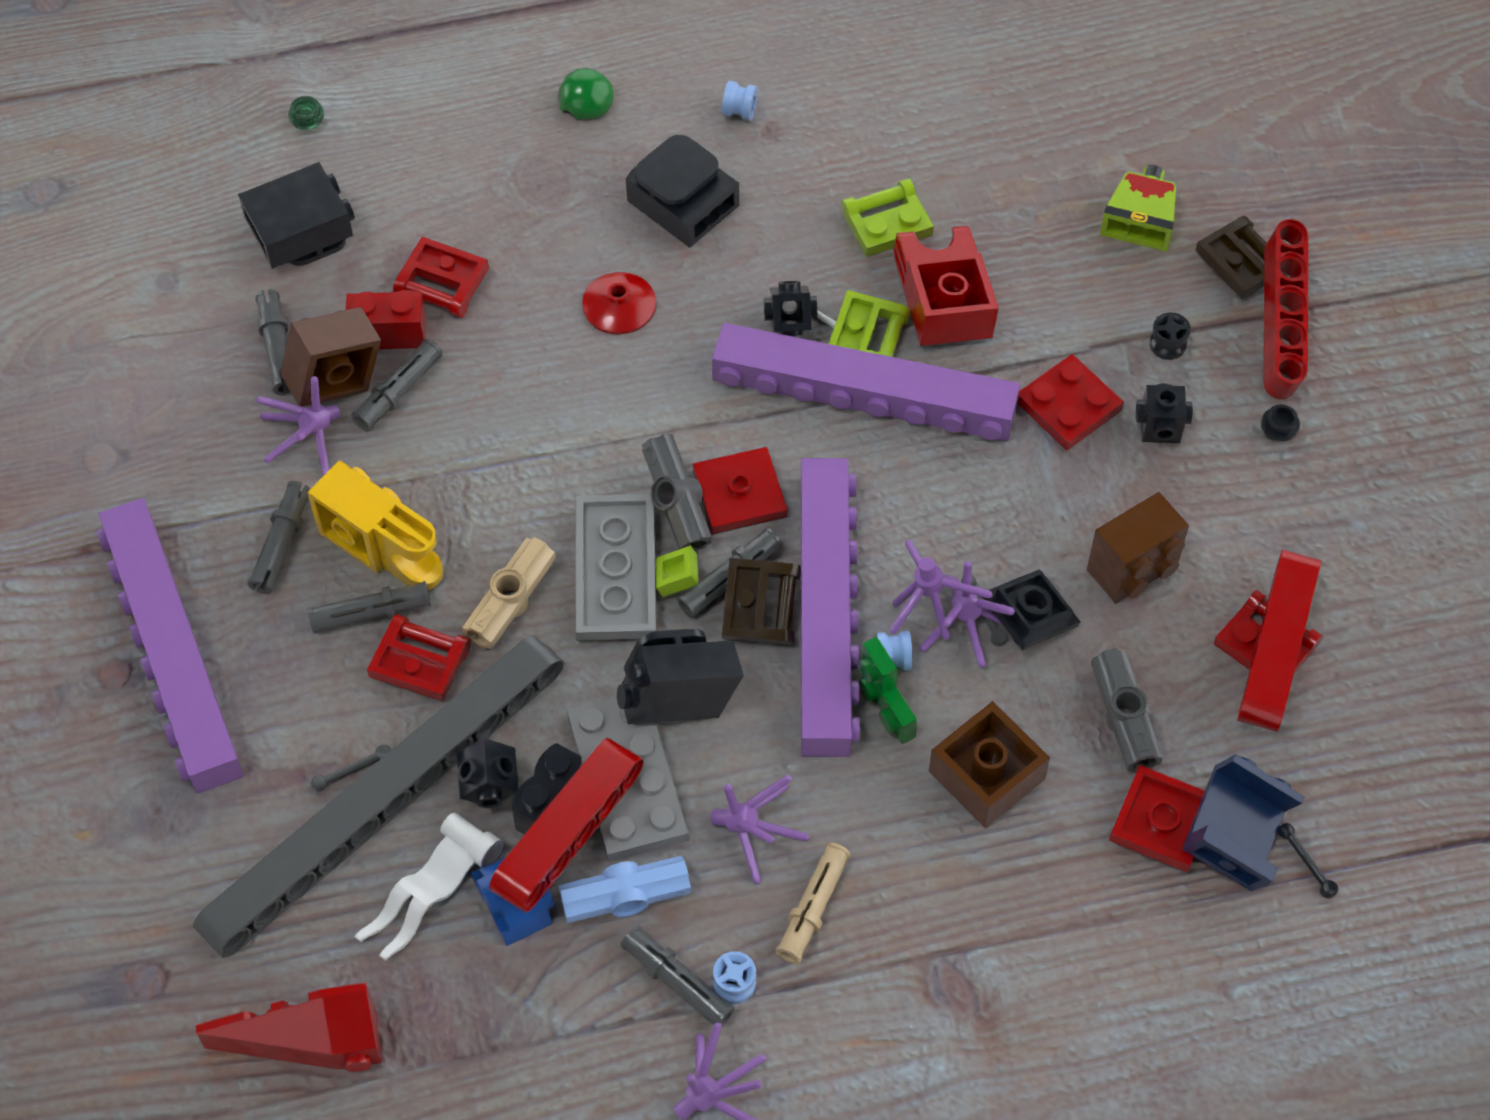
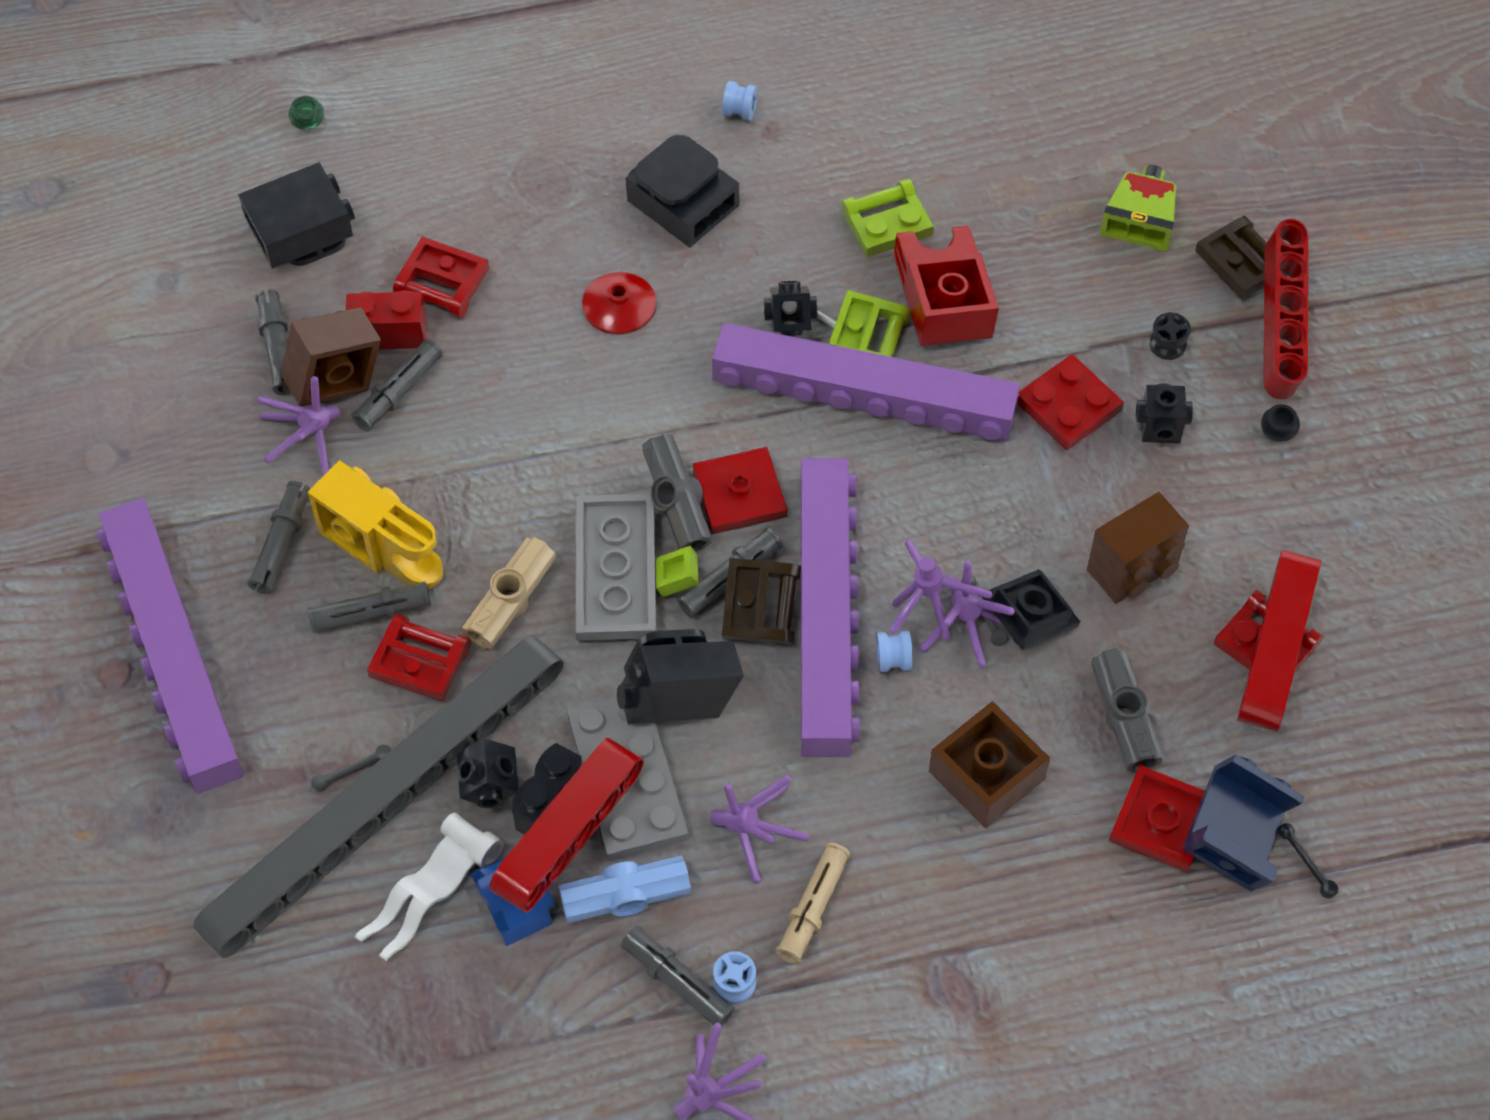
red wedge [196,982,382,1072] -> none
green hair [558,68,614,120] -> none
green plate [859,636,917,744] -> none

